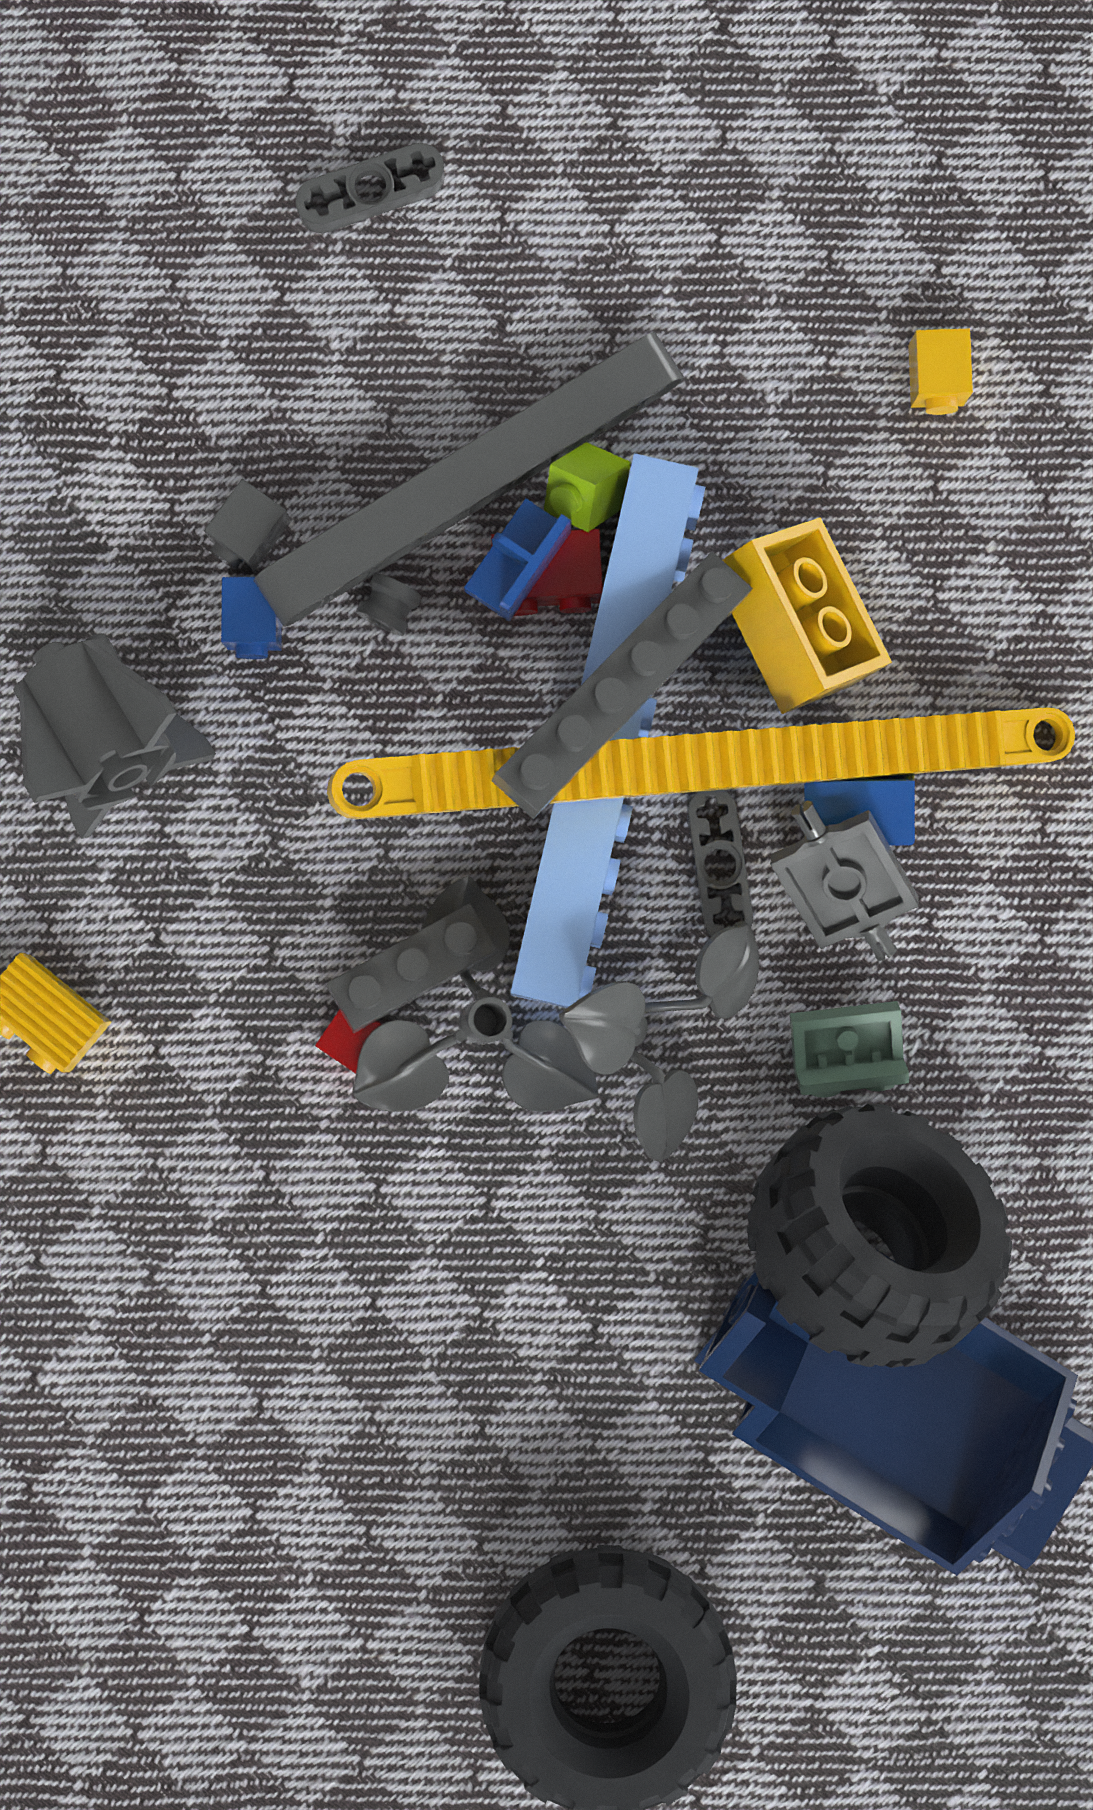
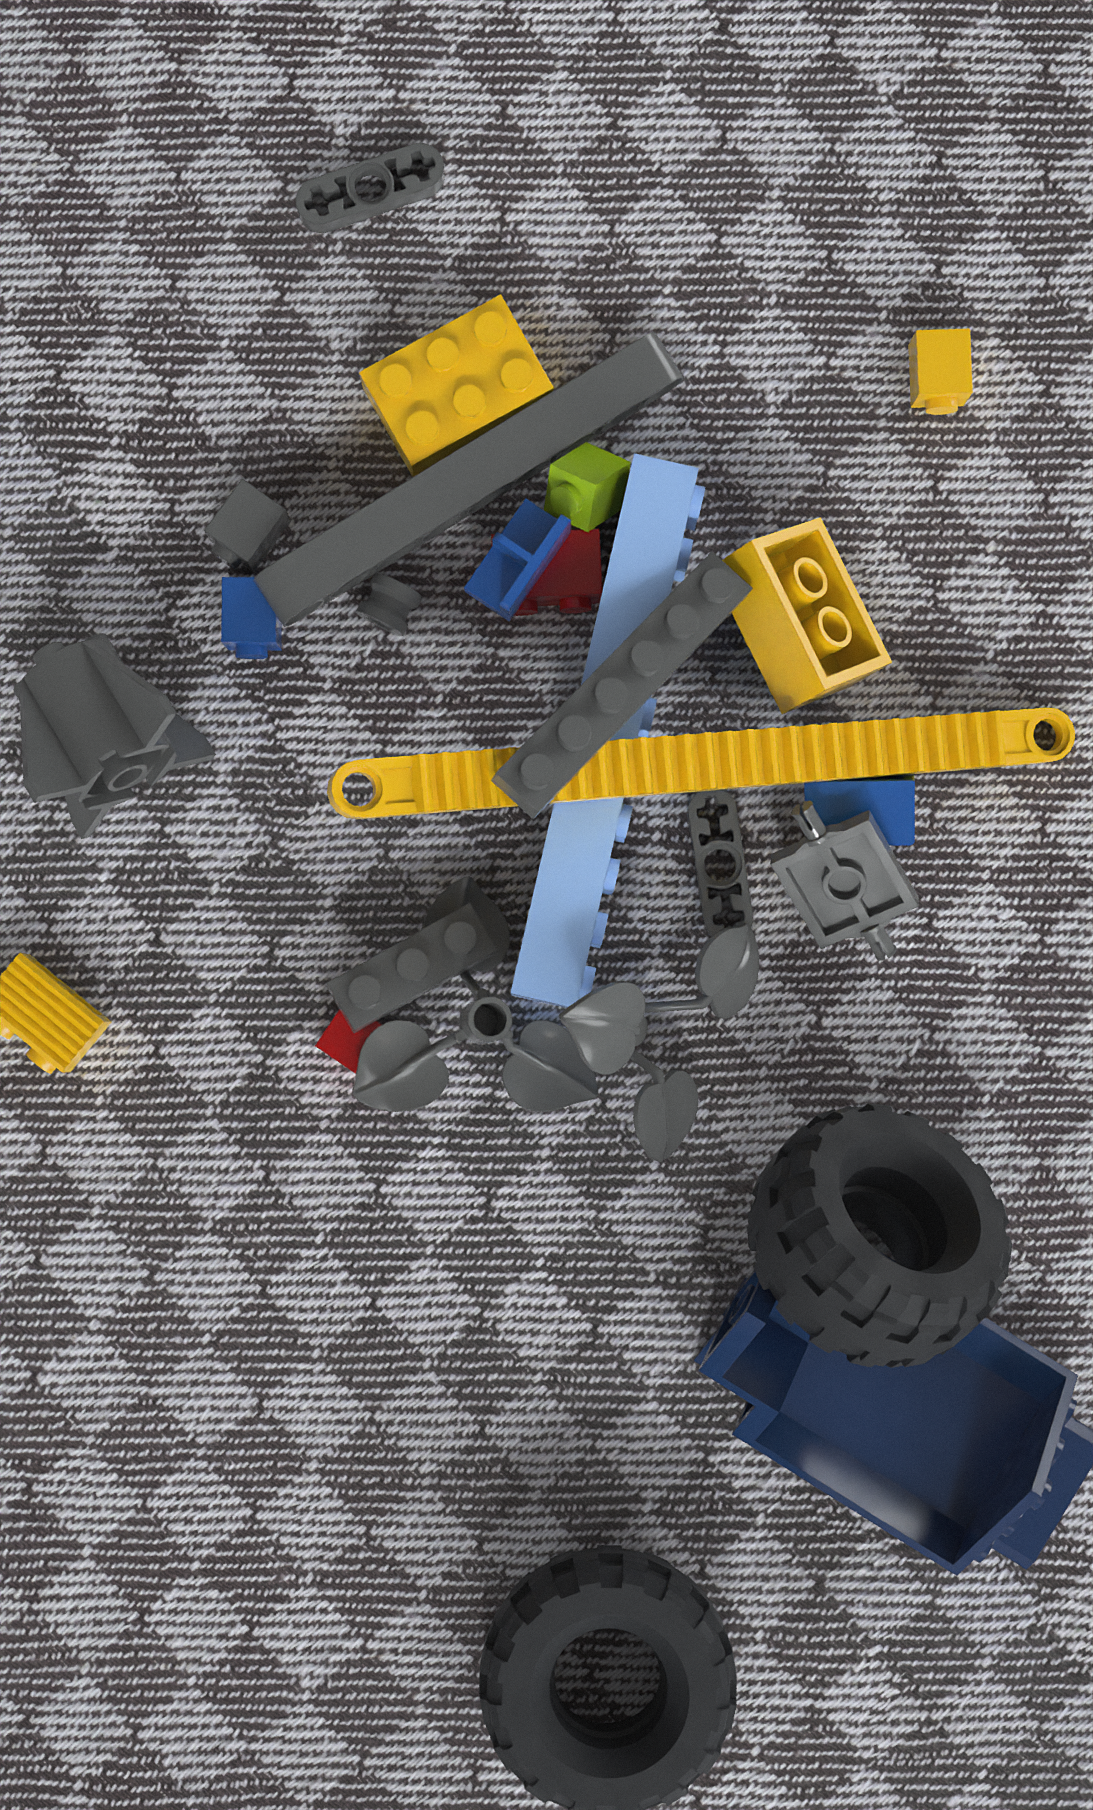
sand green bracket [789,1001,909,1098] -> none
none -> yellow brick [359,294,554,477]

